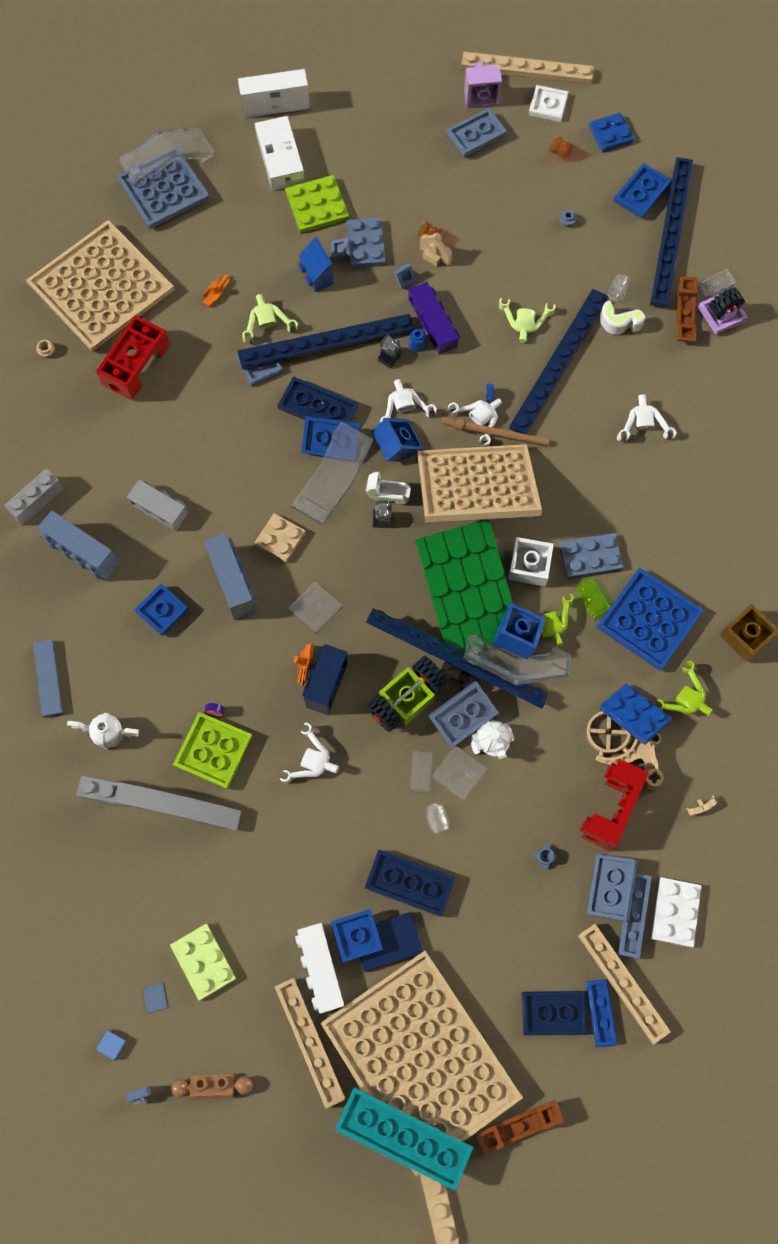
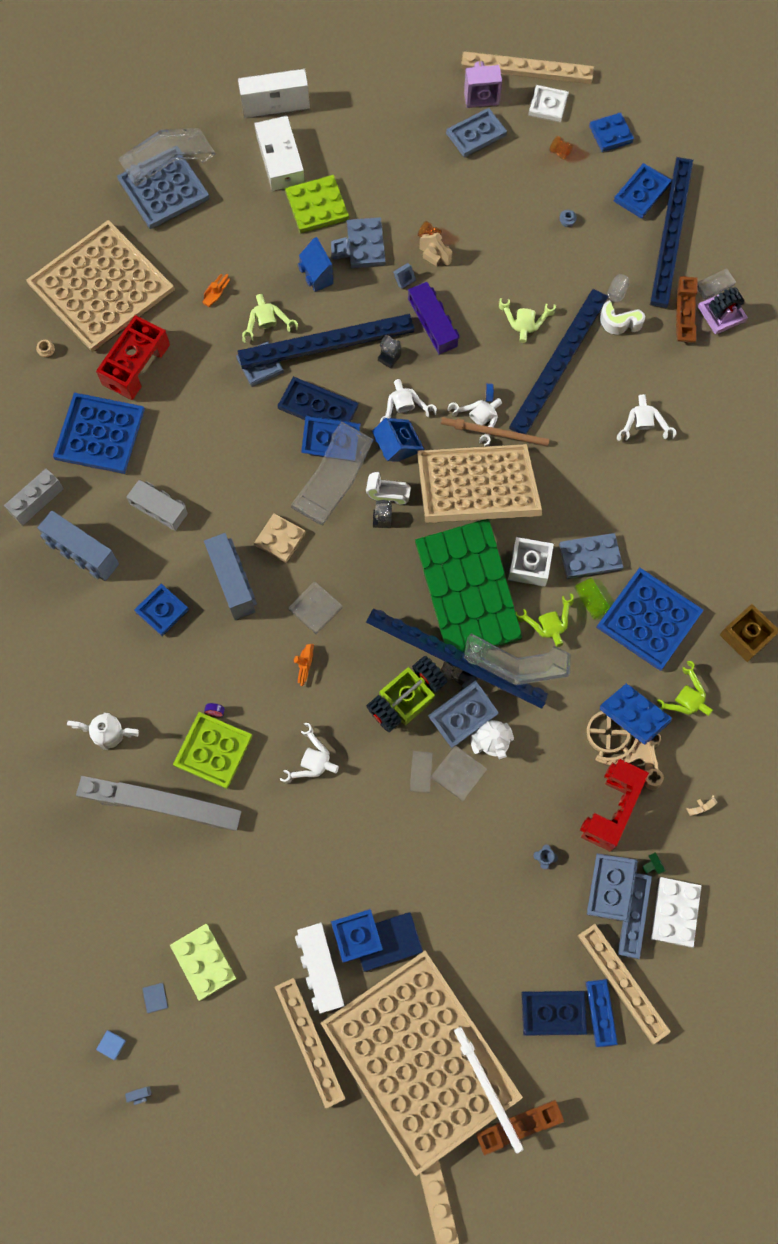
sand blue tile [33,639,63,717] -> none
medium nougat plate [171,1074,253,1100] -> none
dark blue brick [302,644,348,715] -> none
teal plate [335,1088,473,1191] -> none
dark blue plate [364,849,455,917] -> none
blue hat [408,329,428,352] -> none
clear brick [424,803,450,834] -> none
blue slope [492,602,545,659] -> none
none -> blue plate [53,392,145,474]
none -> white bar [454,1027,524,1153]
none -> dark green tile [642,852,666,875]

